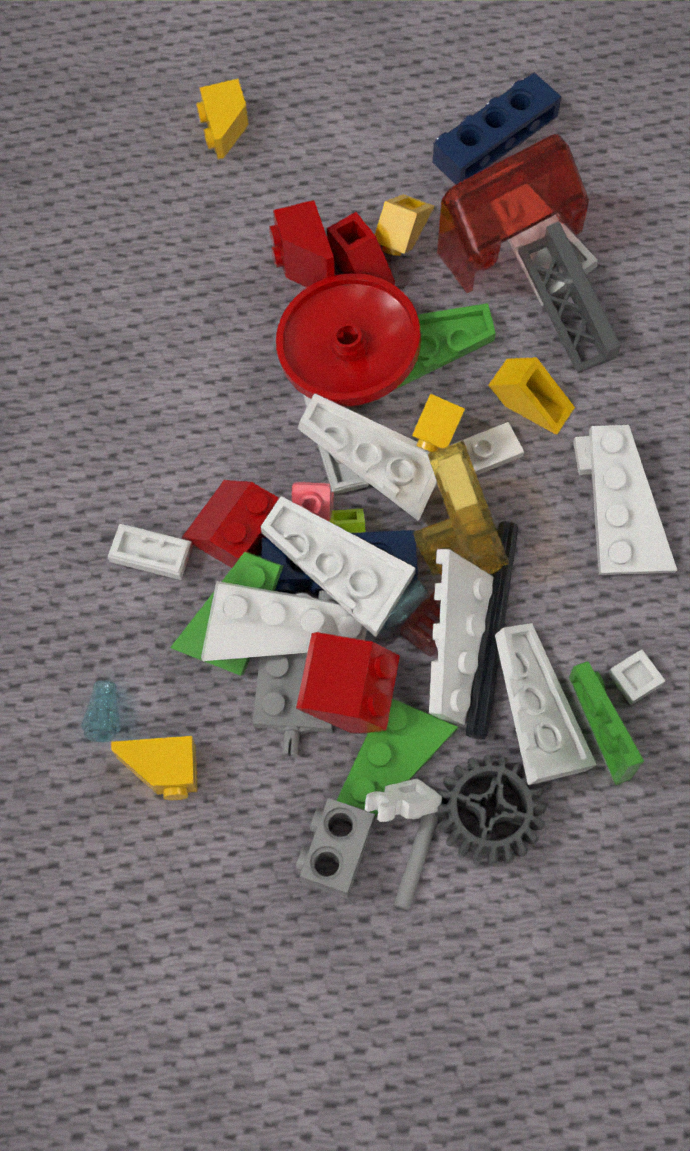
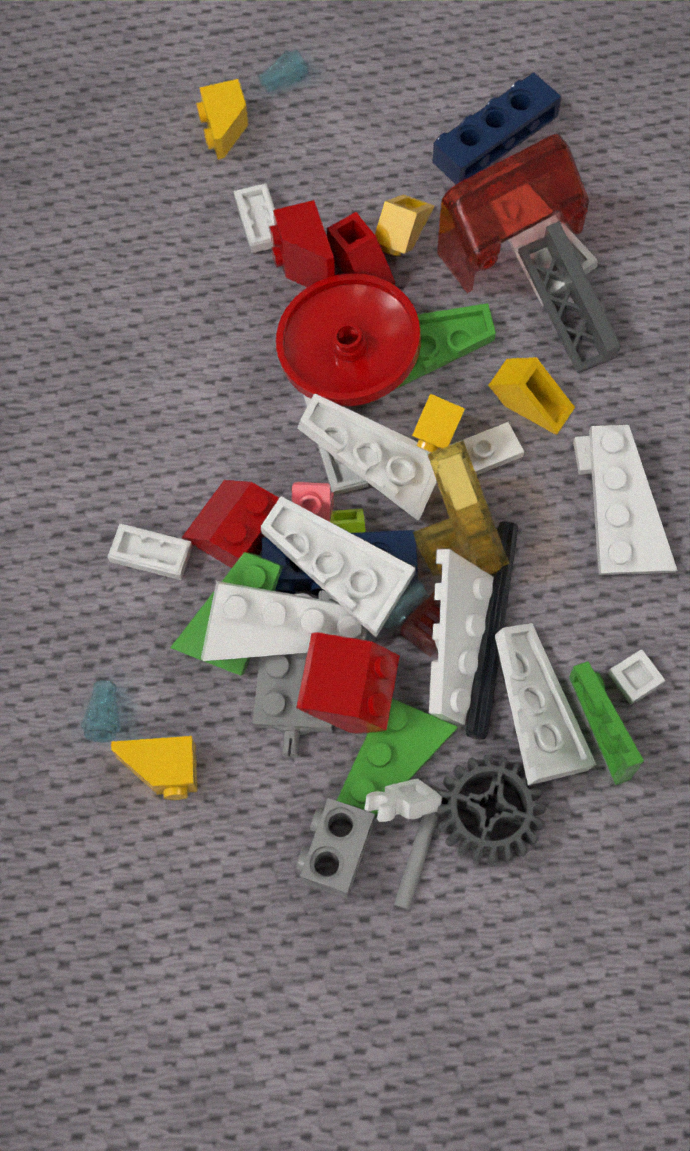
none -> white plate [234,183,275,253]
none -> clear light blue cone [258,49,309,94]

